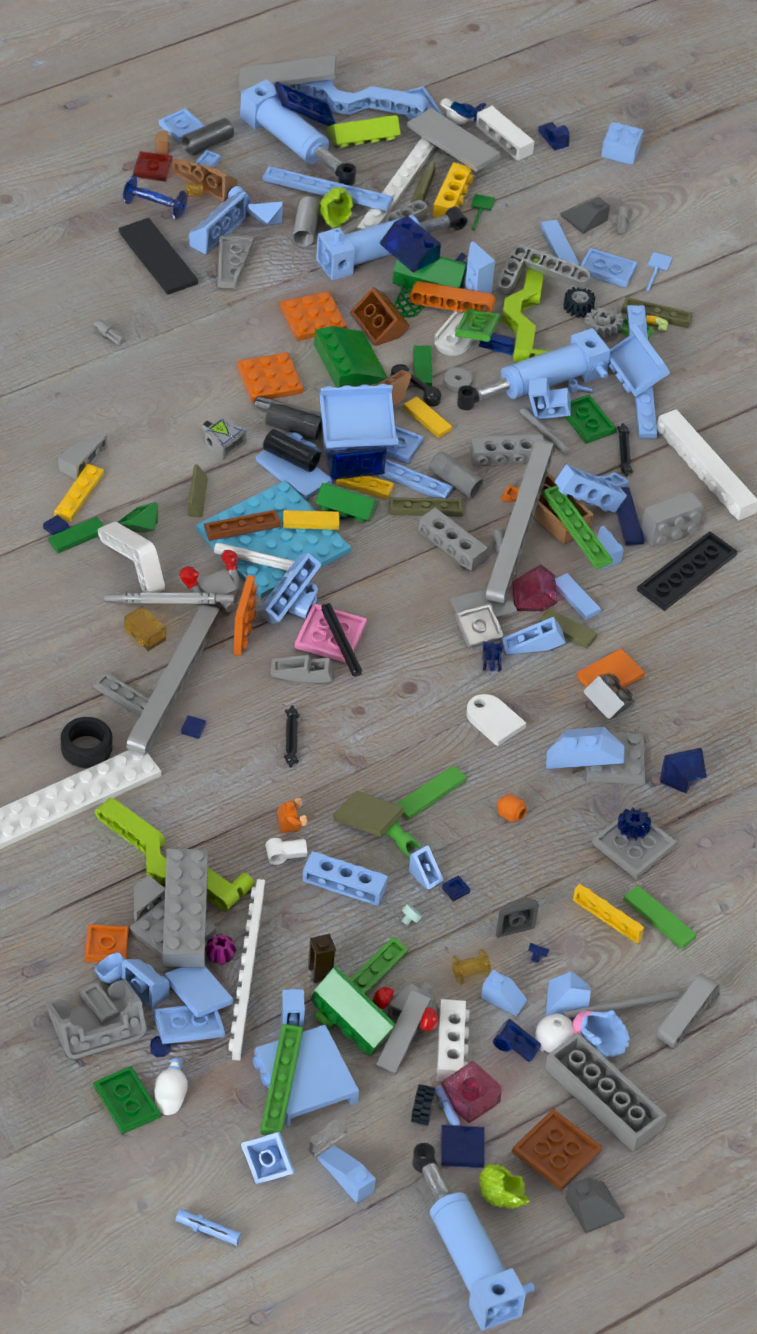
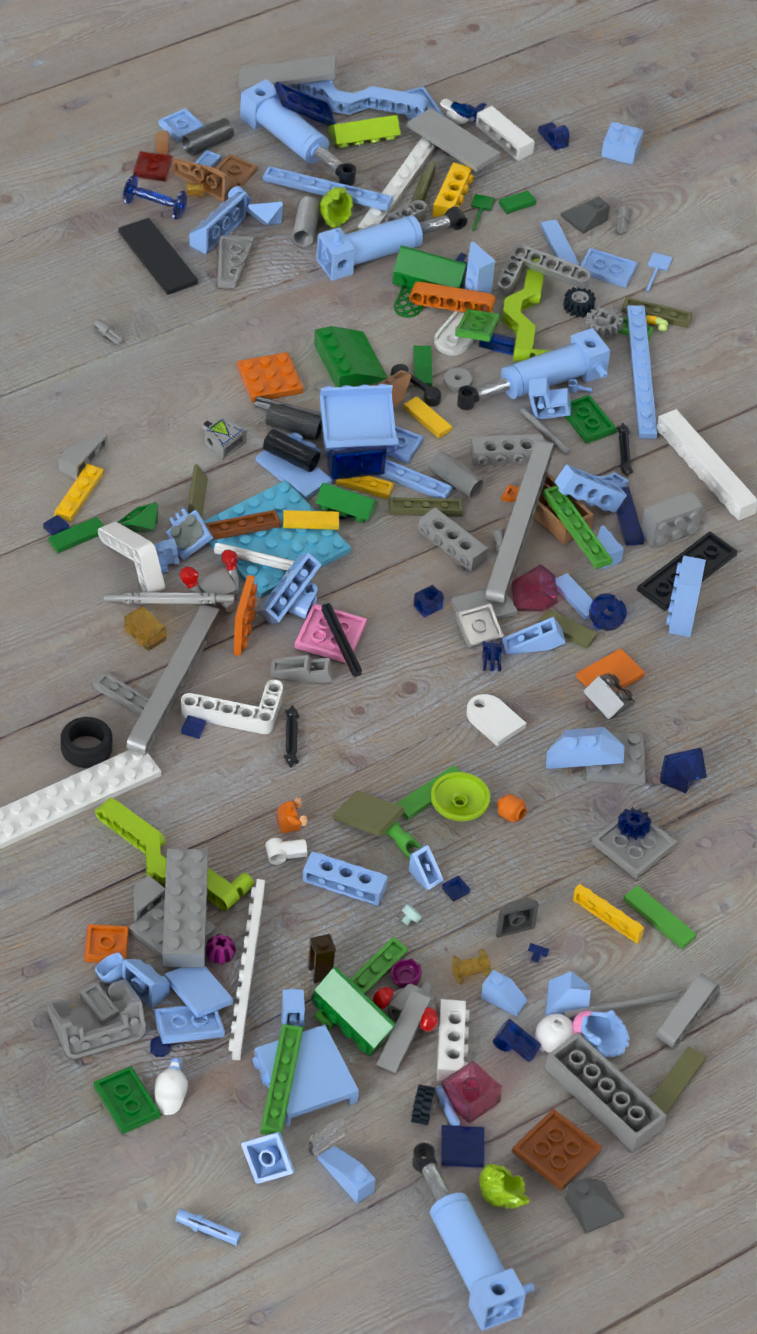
orange plate [280,291,347,341] -> none
dark orange slope [350,287,410,346] -> none
clear blue slope [380,215,441,273] -> none
light blue panel [608,323,670,397] -> none
none -> light blue piece [154,538,179,573]
none -> piece [166,508,213,560]
none -> white beam [181,680,283,734]
none -> medium nougat tile [216,154,258,187]
none -> magenta hair [391,958,422,988]
none -> clear blue brick [413,585,444,618]
none -> lime dish [431,772,490,821]
none -> green tile [499,190,536,214]
none -> clear blue plate [589,593,627,630]
none -> olive tile [650,1046,706,1115]
none -> light blue brick [666,556,706,637]

